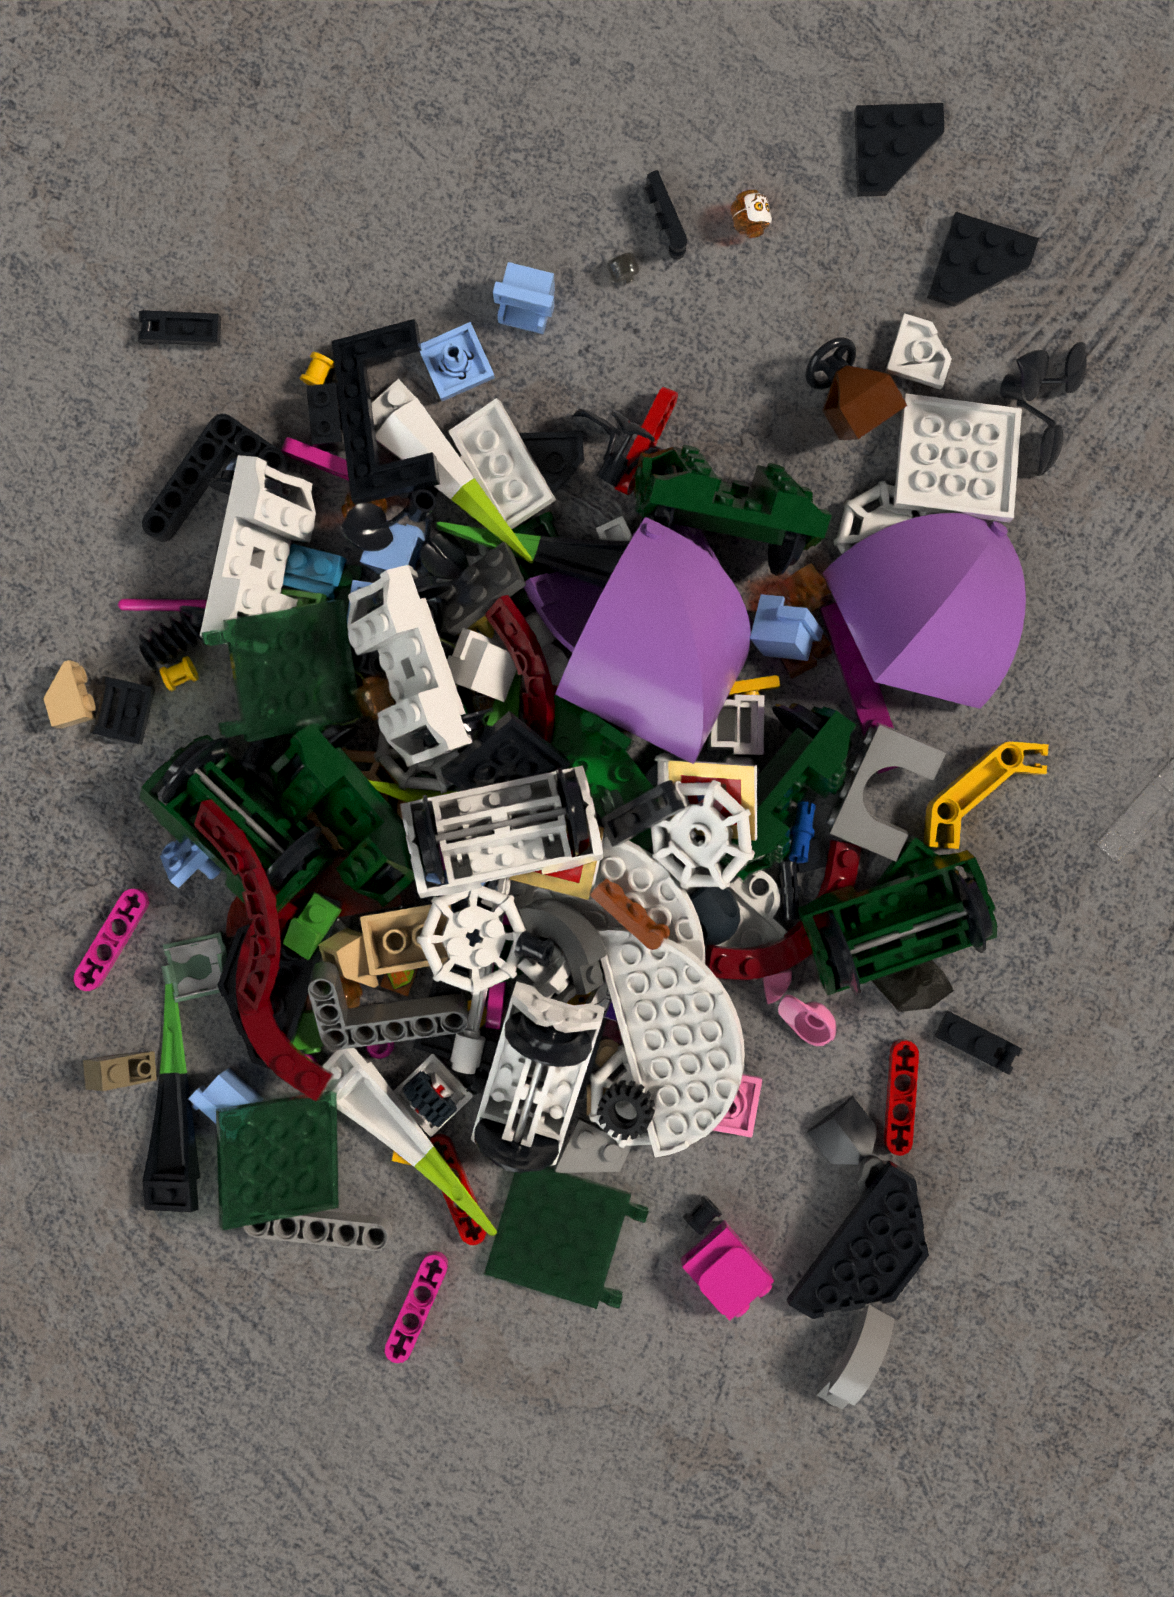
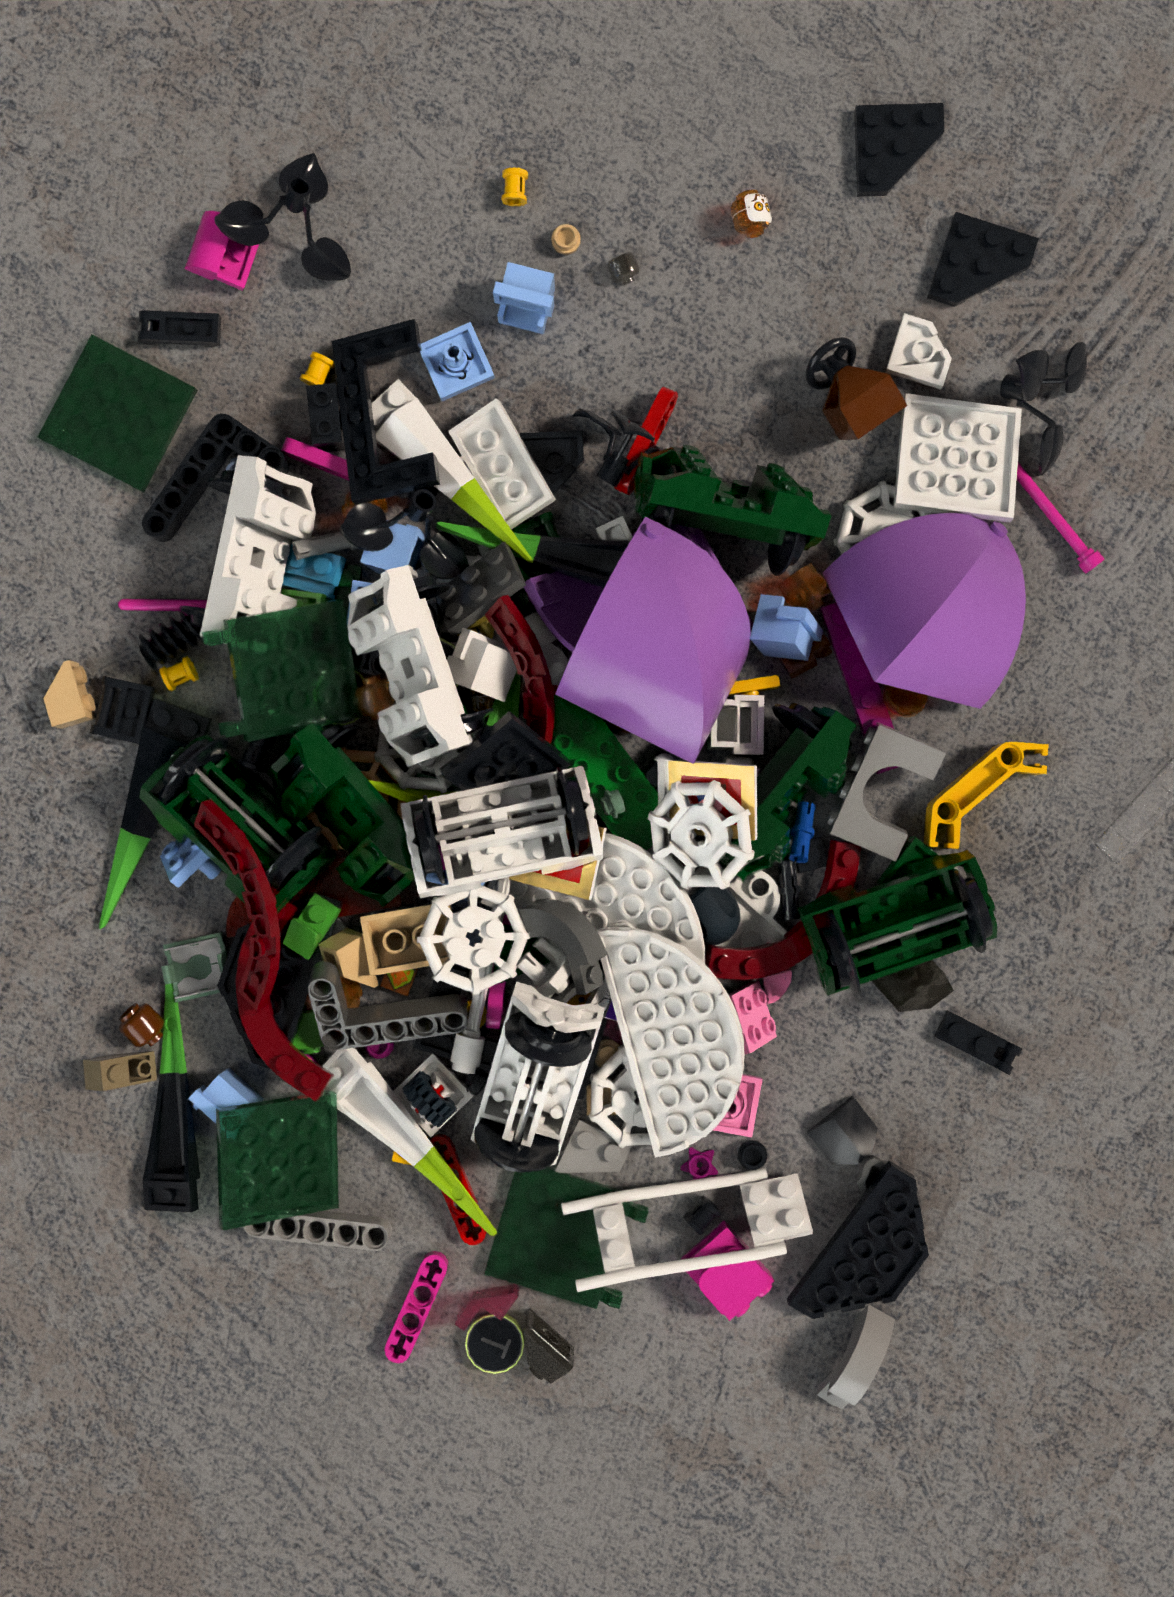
dark pink beam [74,888,149,991] -> none
black bush [514,931,554,967] -> none
dark green plate [579,713,635,752] -> none
dark orange plate [590,878,670,950] -> none
black tyre [597,1080,655,1140] -> none
black plate [600,780,685,847] -> none
black plate [643,170,687,260] -> none
bright pink cap [778,995,836,1046] -> none
red beam [884,1039,919,1156] -> none
none -> clear green plate [38,334,198,493]
none -> black plate [99,698,212,929]
none -> reddish brown head [119,1003,164,1047]
none -> dark pink brick [185,211,259,291]
none -> black plant [214,153,351,281]
none -> light grey pin [292,531,358,560]
none -> clear pink slope [455,1284,520,1331]
none -> black tile [465,1311,525,1374]
none -> yellow bush [501,167,528,206]
none -> clear smoke slope [524,1309,574,1384]
none -> tan plate [551,224,580,255]
none -> white plate [561,1167,813,1292]
none -> magenta plate [680,1147,718,1180]
none -> bright pink plate [728,981,777,1054]
none -> black plate [738,1140,767,1170]
none -> clear orange hair [883,685,928,718]
none -> dark pink piece [1017,462,1105,574]

